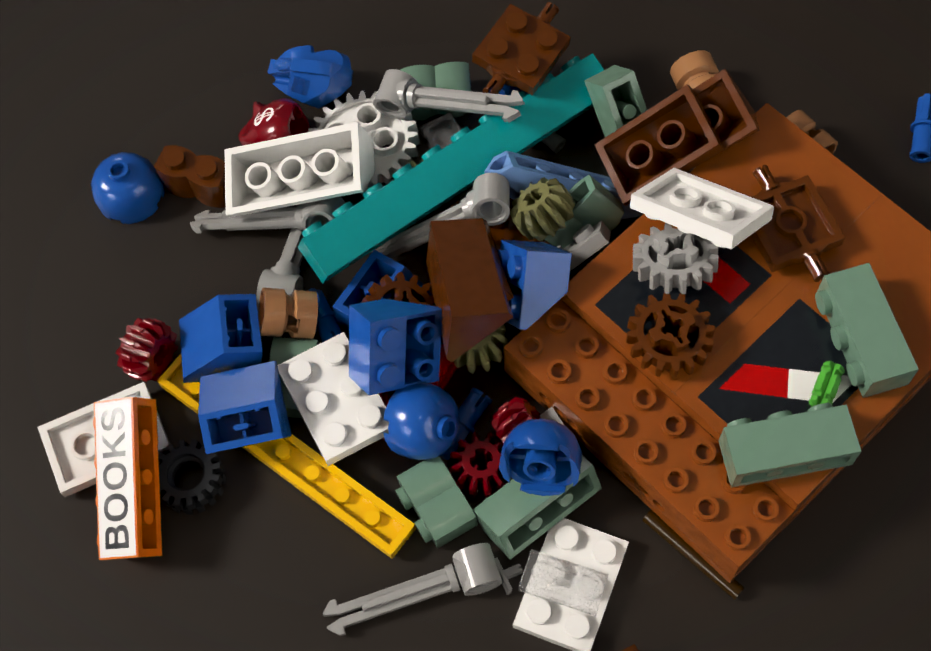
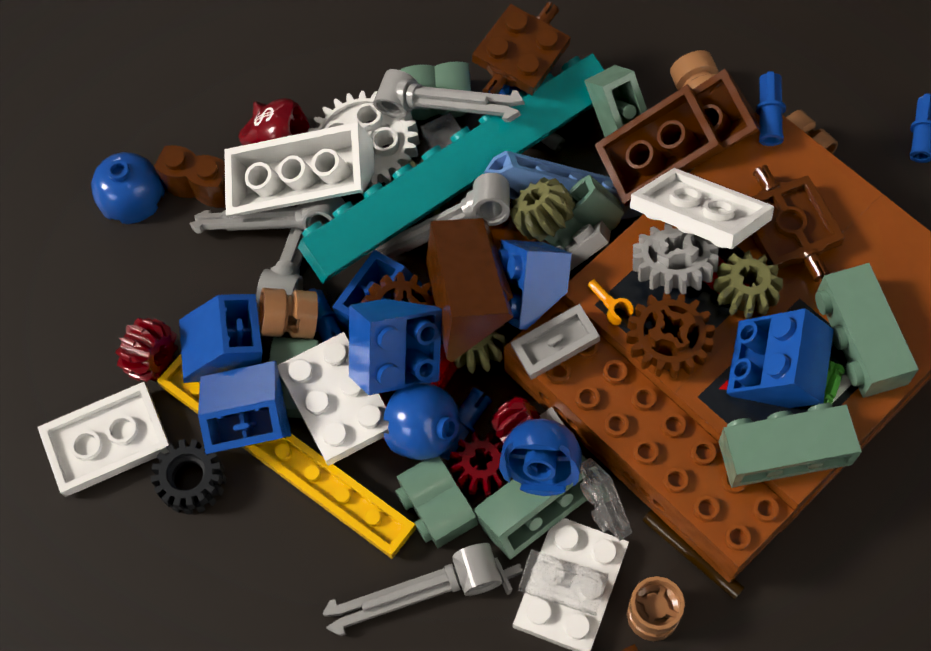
brick [93,397,162,560] -> none
blue helmet [267,45,353,109] -> none
none -> light grey plate [510,304,600,380]
none -> clear plate [580,458,633,541]
none -> light orange hand [588,279,634,325]
none -> medium nougat wheel [627,576,685,642]
none -> olive gear [713,250,783,319]
none -> blue slope [727,308,834,408]
none -> blue axle [756,71,786,146]

